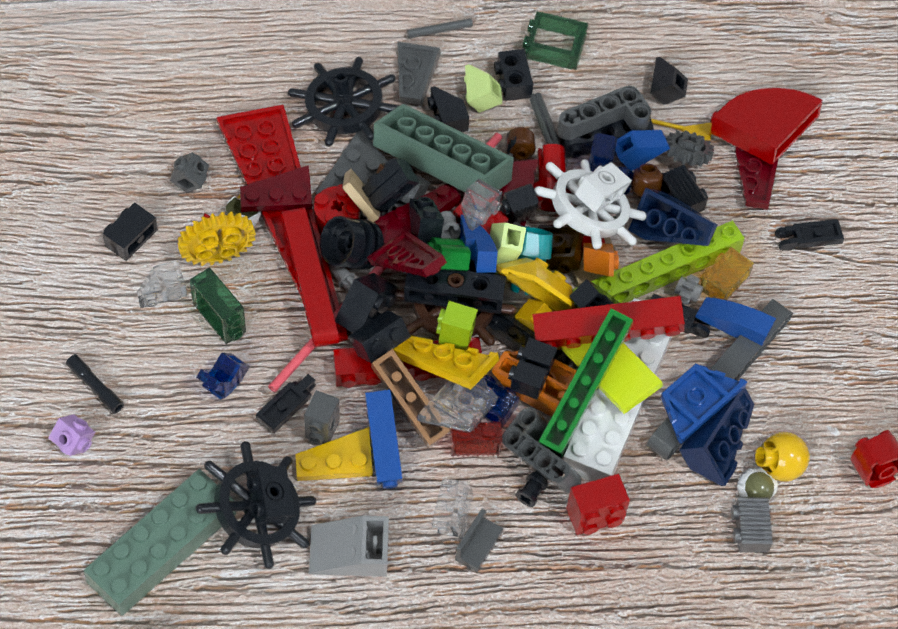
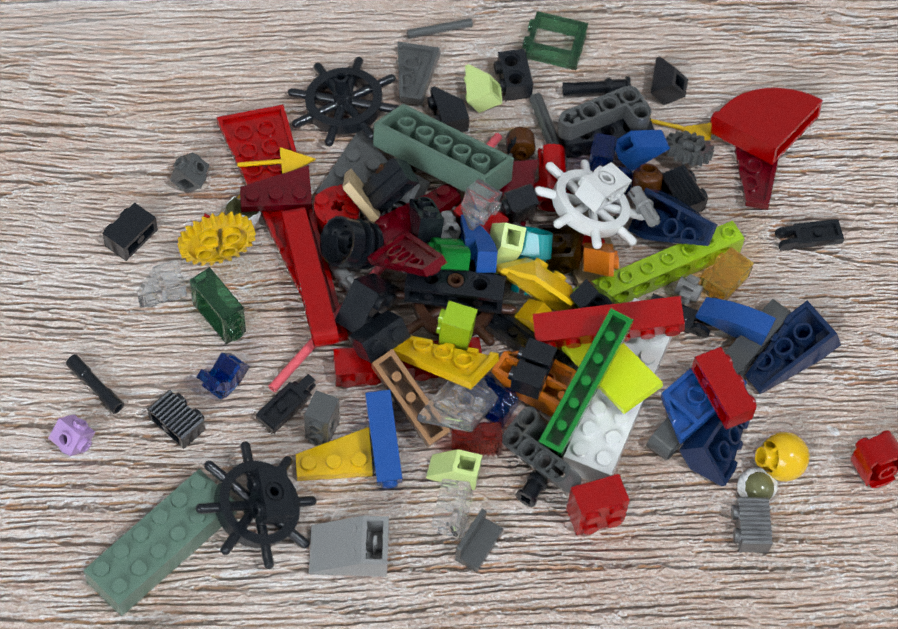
none -> black brick [147,390,205,449]
none -> yellow piece [237,147,316,174]
none -> yellowish green slope [426,449,482,490]
none -> black pin [562,76,631,97]
none -> light grey axle [628,186,660,227]
none -> red brick [691,347,757,429]
none -> dark blue wedge [745,300,841,394]

